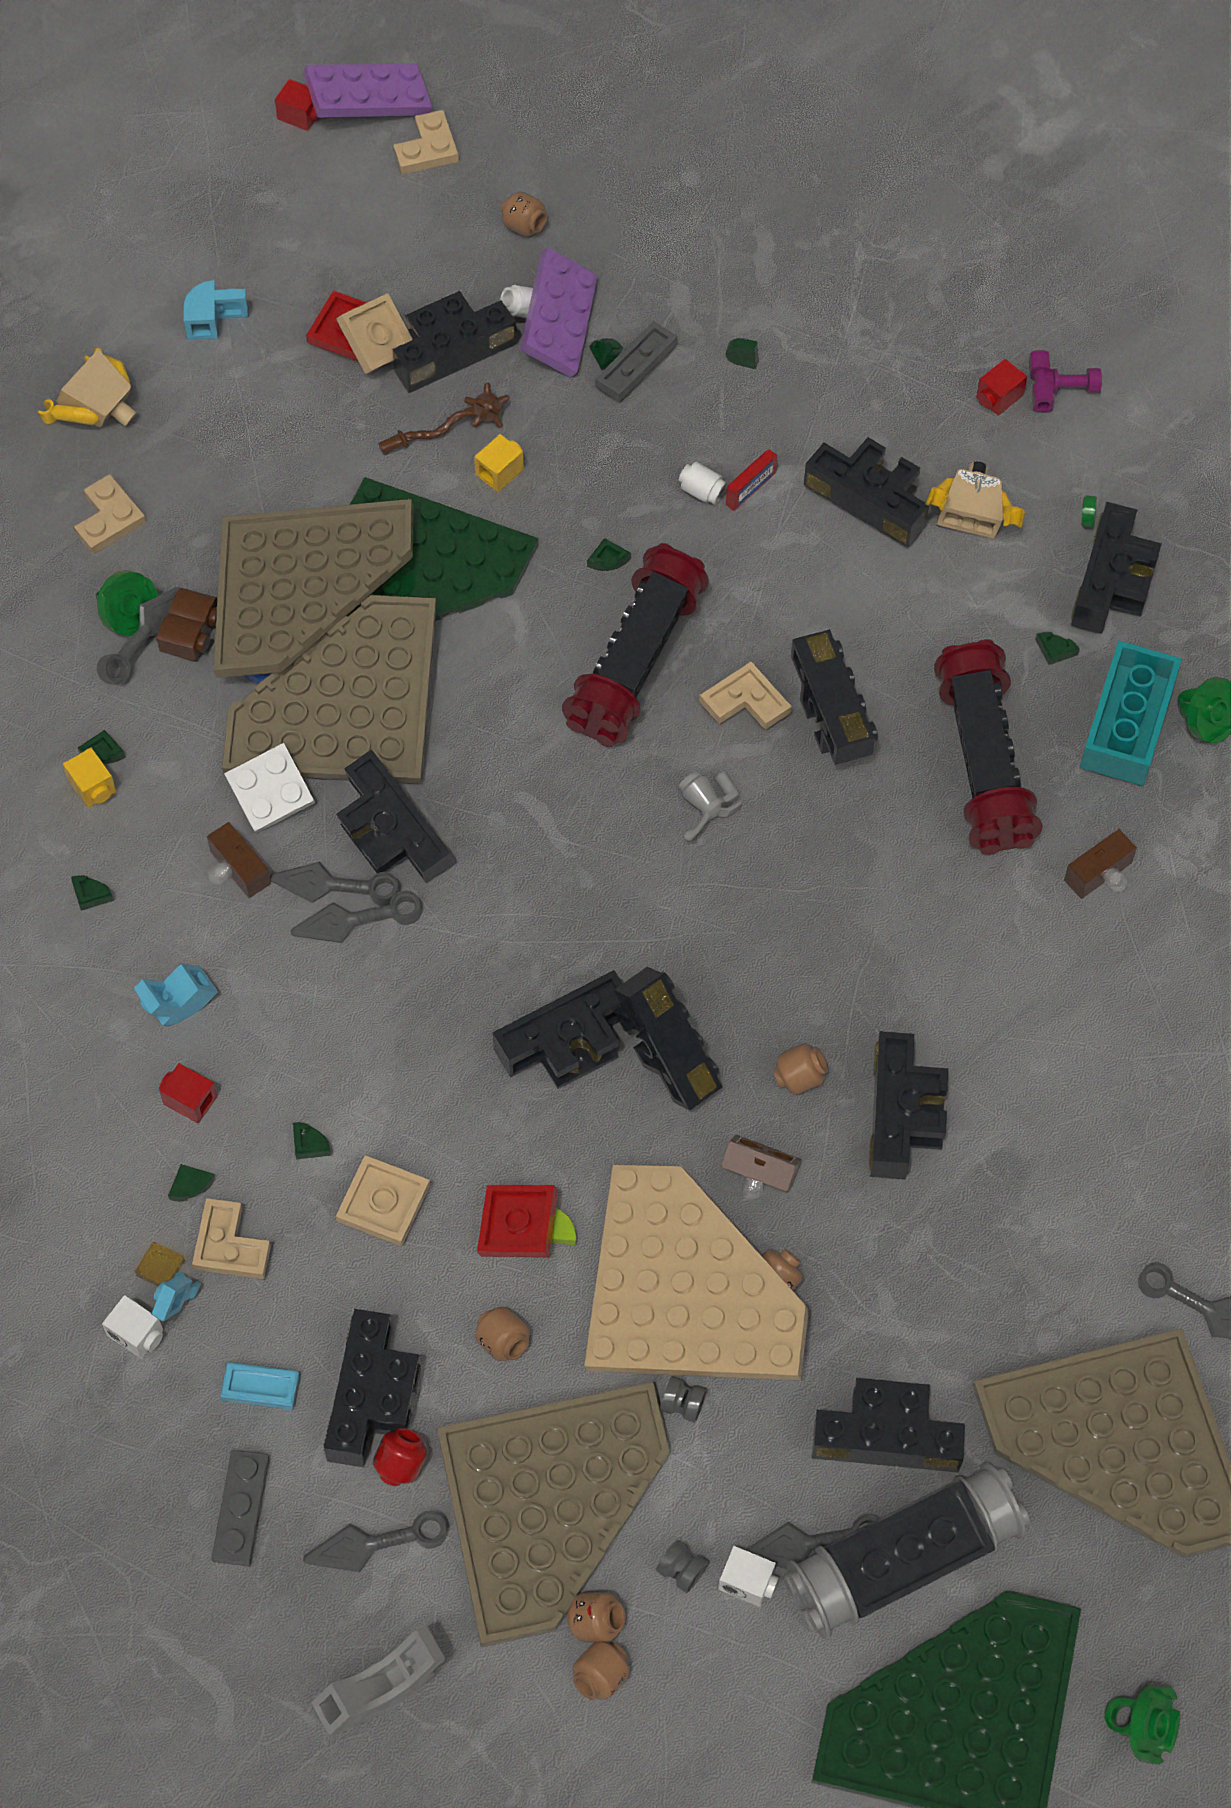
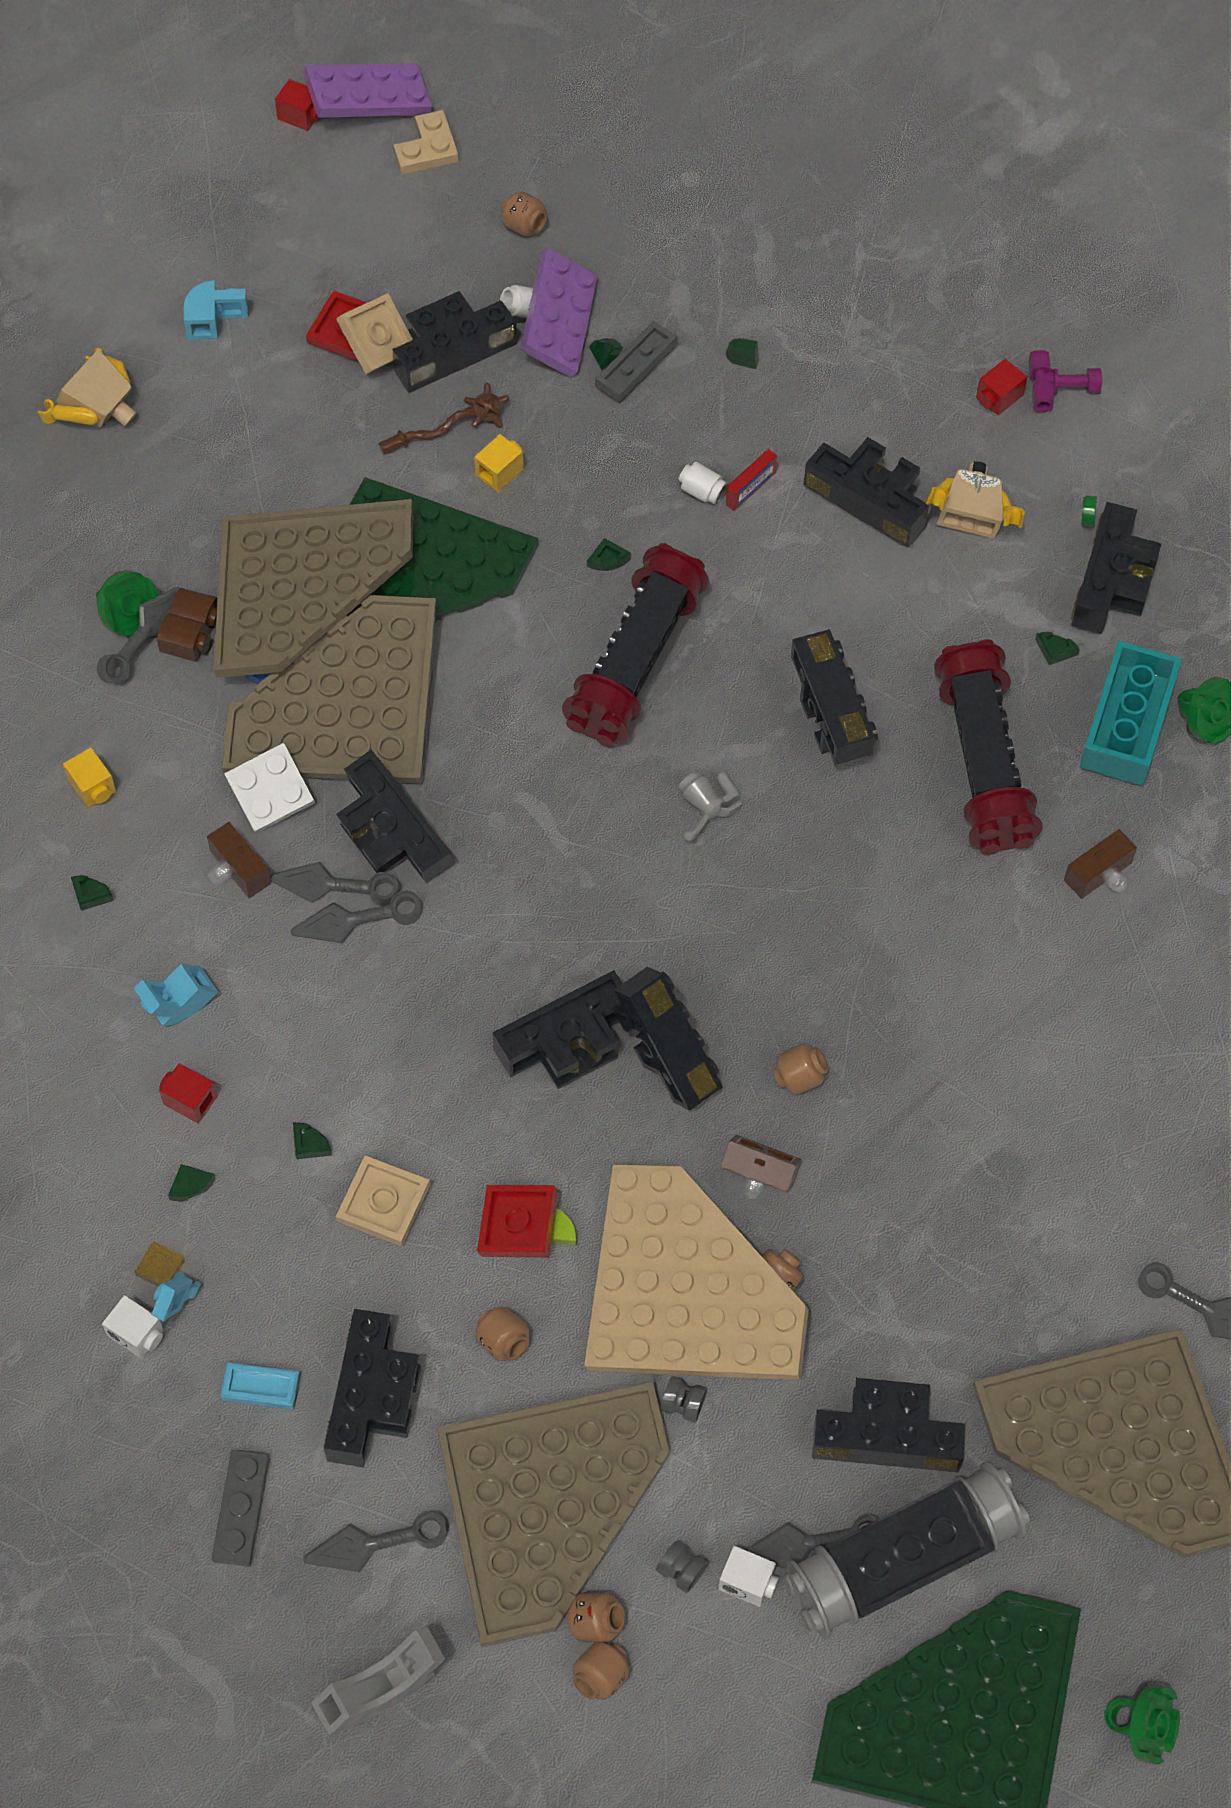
tan plate [74,474,146,555] -> none
dark green tile [78,730,125,764] -> none
tan plate [192,1198,271,1279] -> none
red head [373,1428,427,1486] -> none
tan plate [699,662,792,730] -> none
black piece [868,1031,948,1180] -> none

